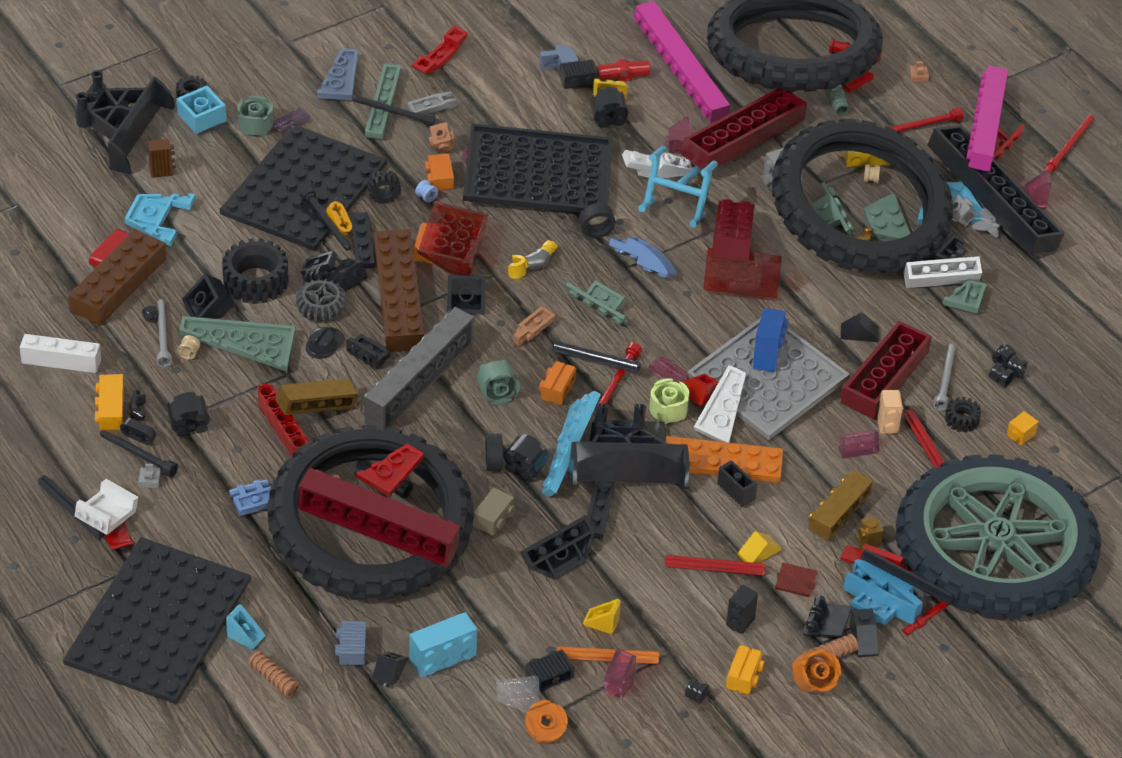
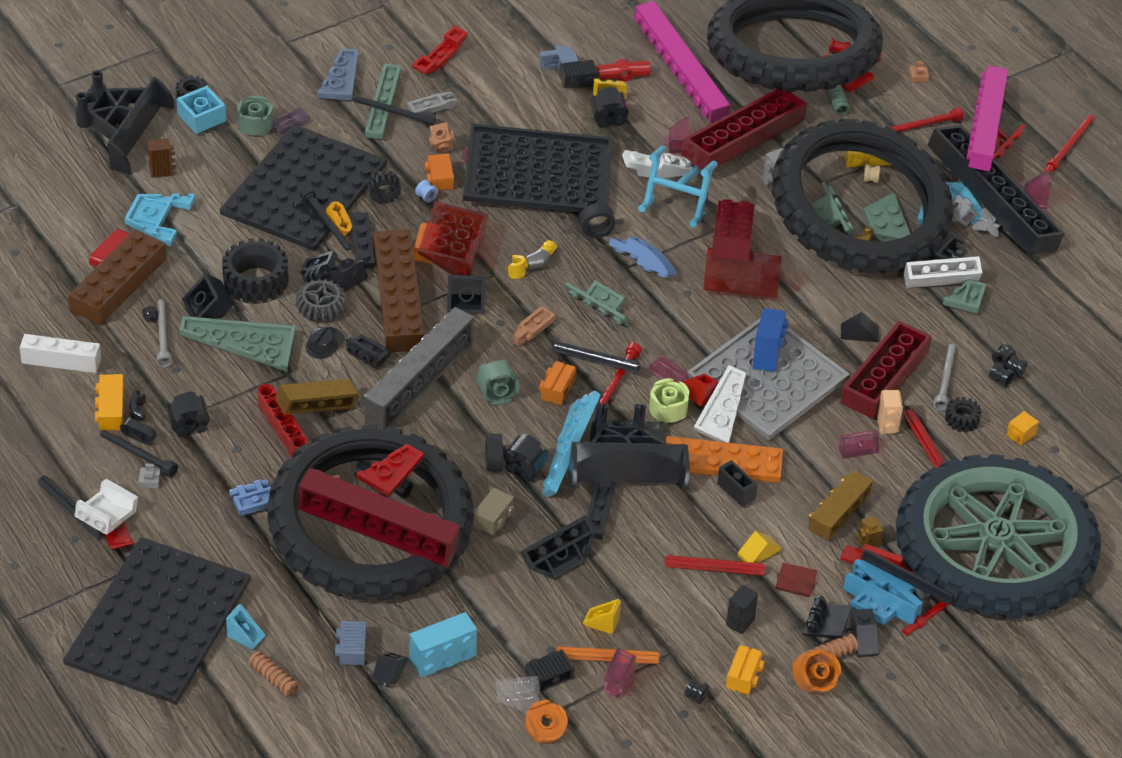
tan wheel [177,335,201,360] -> none

